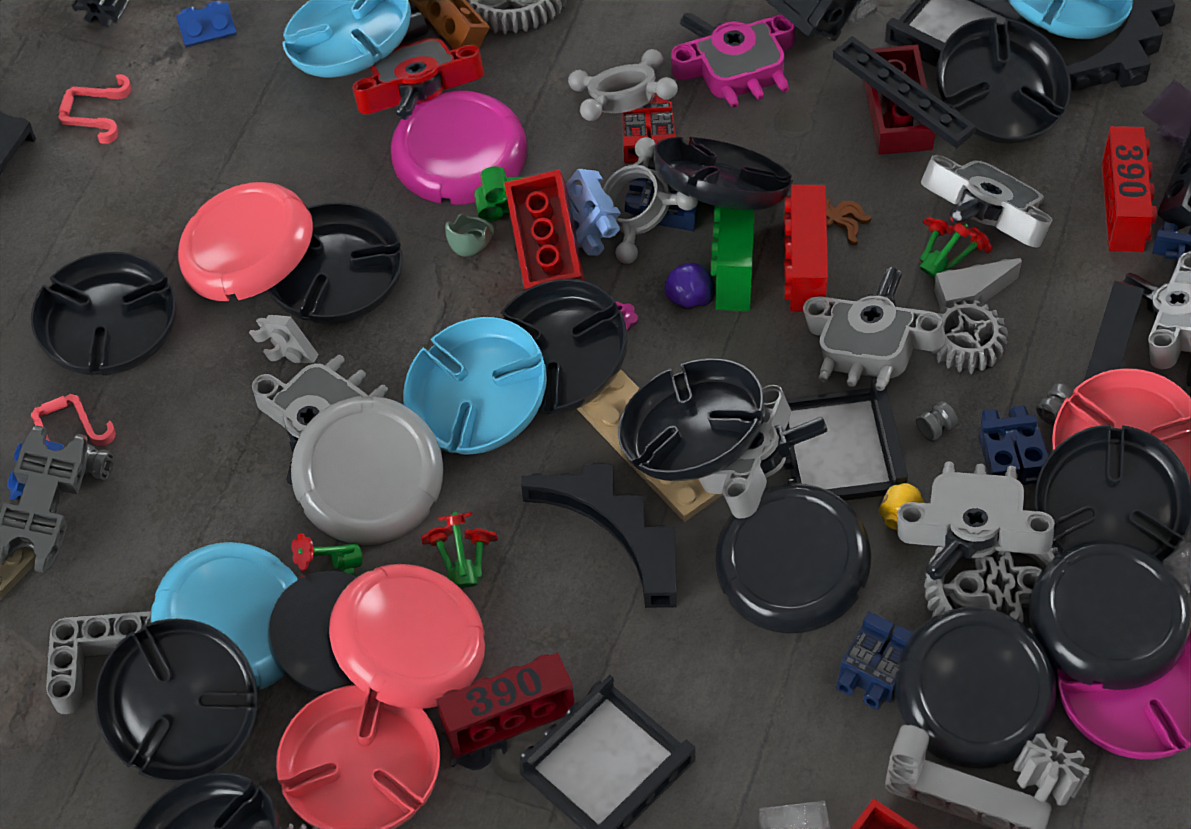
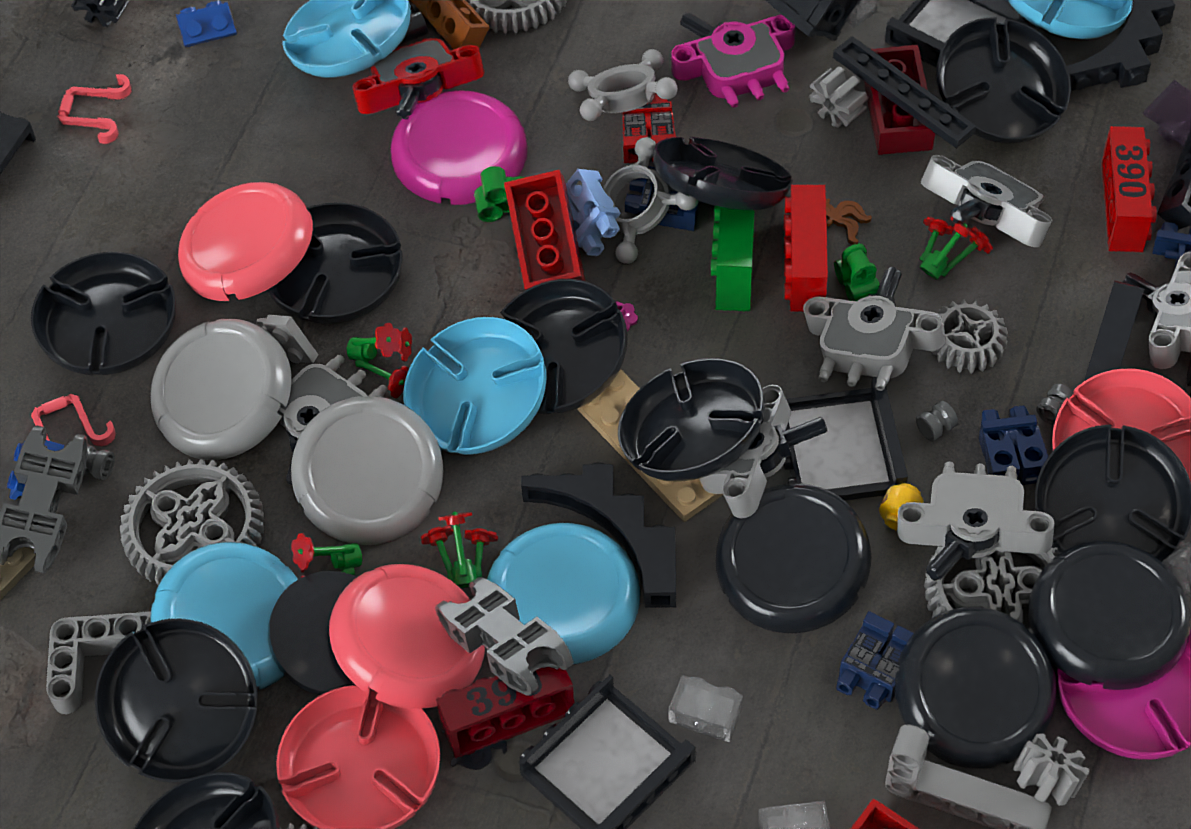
sand green hair [445,214,494,257] -> none
dark purple hair [665,262,714,309] -> none
light grey slope [934,258,1022,309] -> none
none -> light grey gear [120,459,265,585]
none -> light grey piece [150,319,291,460]
none -> plant [347,323,412,398]
none -> dark grey piece [435,577,573,695]
none -> medium azure piece [487,523,640,664]
none -> clear brick [669,675,743,743]
none -> light grey gear [809,67,868,128]
none -> green piece [834,244,880,302]

